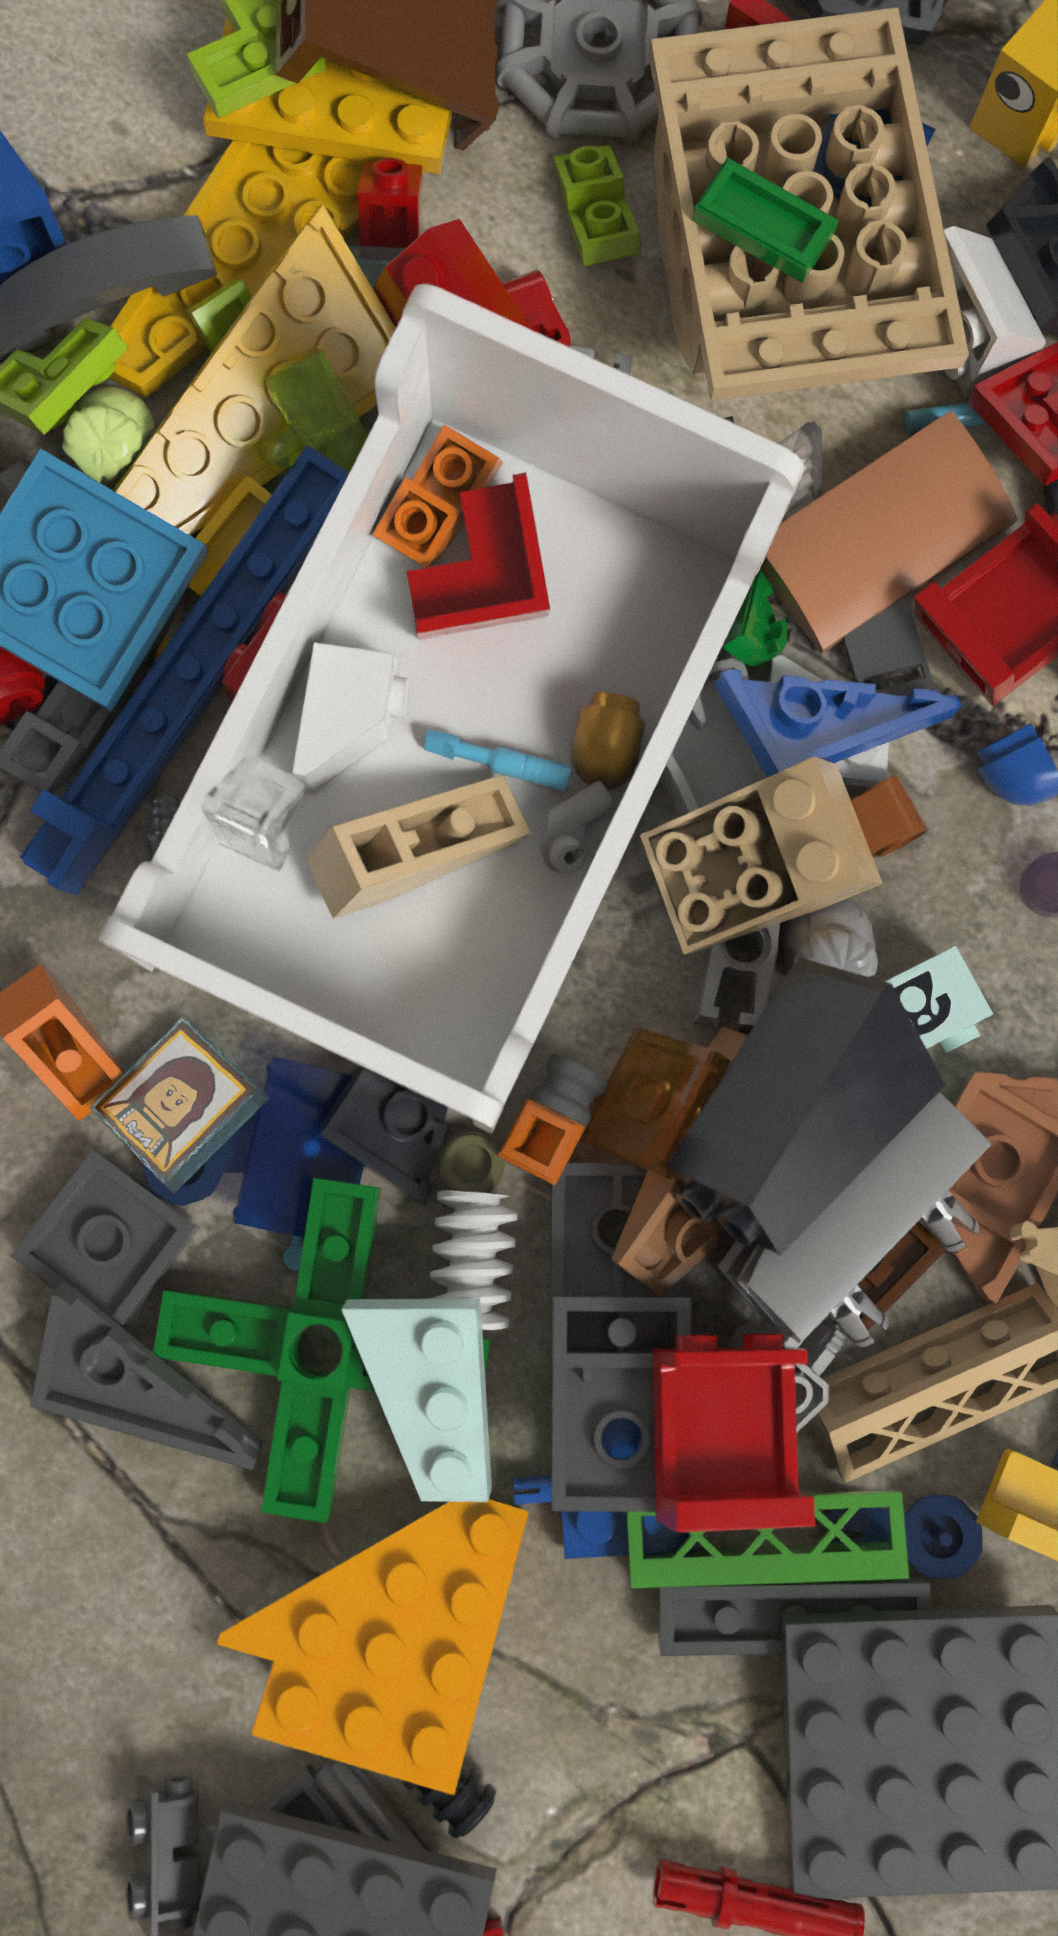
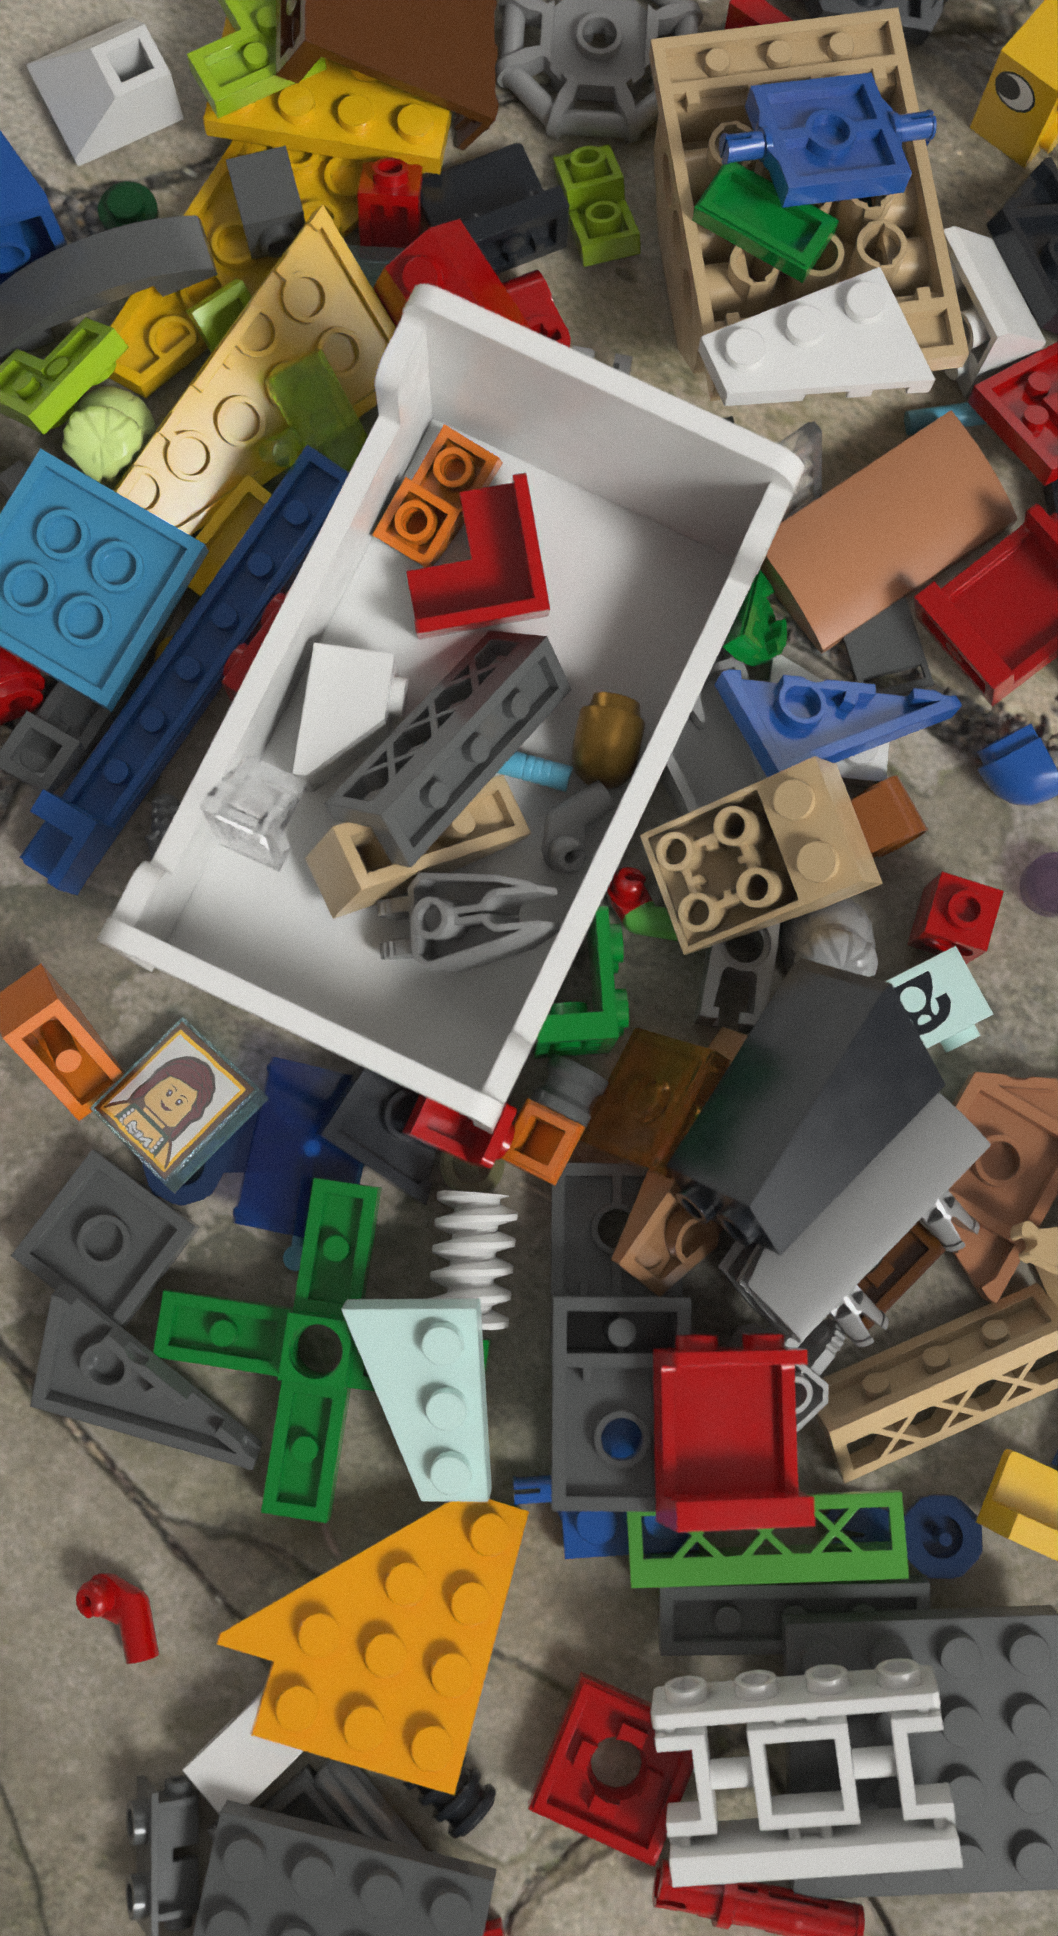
none -> white slope [26,17,184,167]
none -> red arm [76,1573,159,1664]
none -> dark green plate [98,181,159,230]
none -> white slope [181,1691,303,1815]
none -> dark grey brick [226,146,306,260]
none -> dark grey fence [324,630,572,868]
none -> light grey hinge [377,873,560,972]
none -> red bracket [402,1094,517,1169]
none -> black bracket [420,143,569,275]
none -> red piece [528,1671,694,1867]
none -> green bracket [533,906,629,1059]
none -> arm [607,867,679,942]
none -> white fence [651,1658,963,1887]
none -> white wing [698,267,935,406]
none -> blue plate [719,73,937,208]
none -> red brick [907,871,1004,964]

